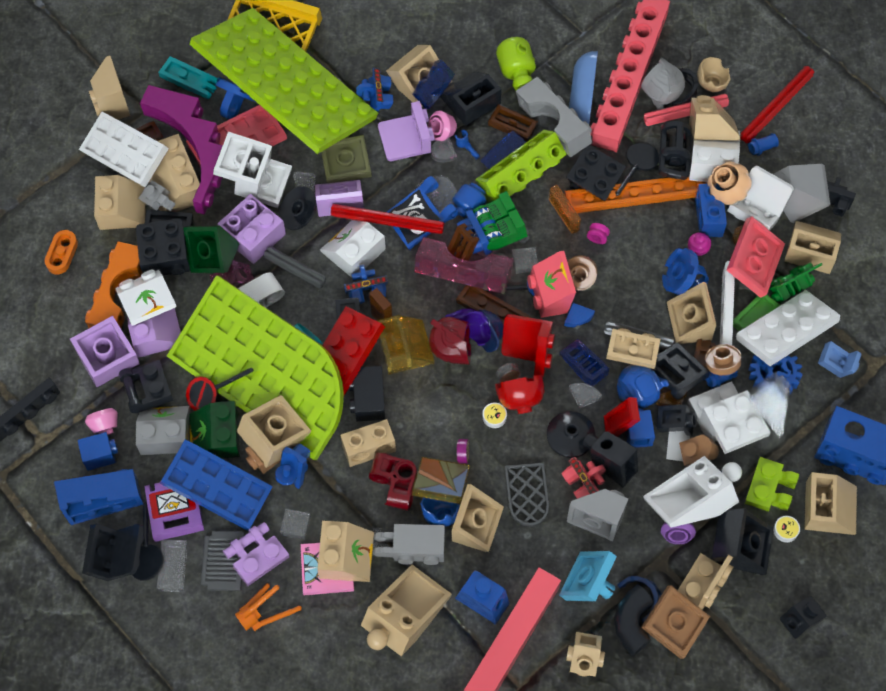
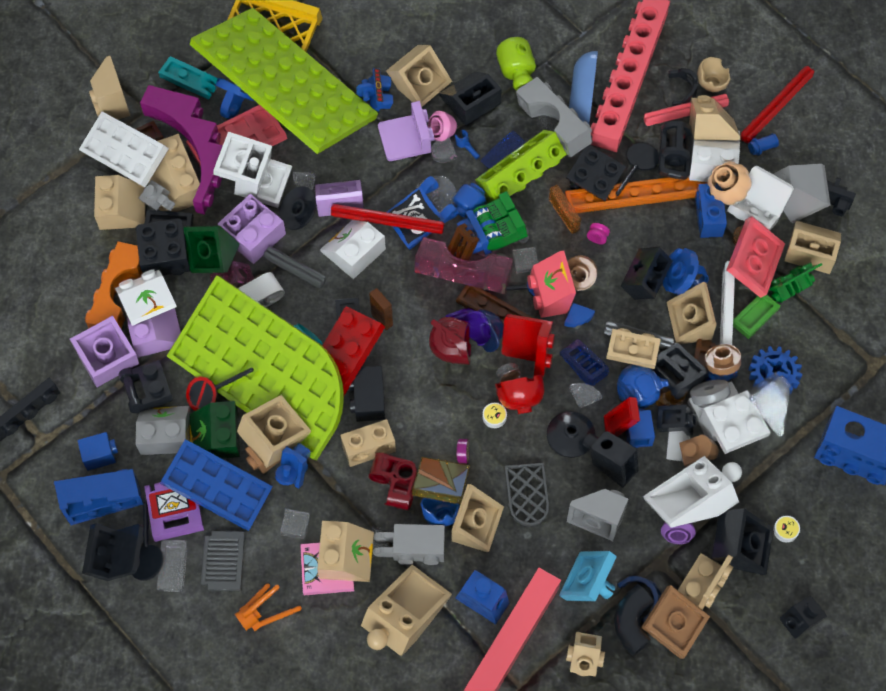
orange plate [45,230,78,275] -> none
bright pink cone [85,408,118,435] -> none
lavender plate [223,522,289,586] -> none
olive tile [321,135,372,183] -> none
blue hips [344,264,388,304] -> none
clear yellow slope [377,315,435,375] -> none
clear blue slope [412,59,455,110] -> none
reddish brown tile [488,104,538,142] -> none
coral hips [561,457,606,499] -> none
light grey helmet [641,58,685,110] -> none
dark pink plate [688,233,711,256] -> none
white plate [736,290,840,366] -> none
lime plate [745,457,799,512] -> none
tan slope [805,472,857,535] -> none
medium blue bracket [818,341,861,378] -> none
none -> black brick [621,247,673,300]
none -> light grey piece [690,380,731,405]

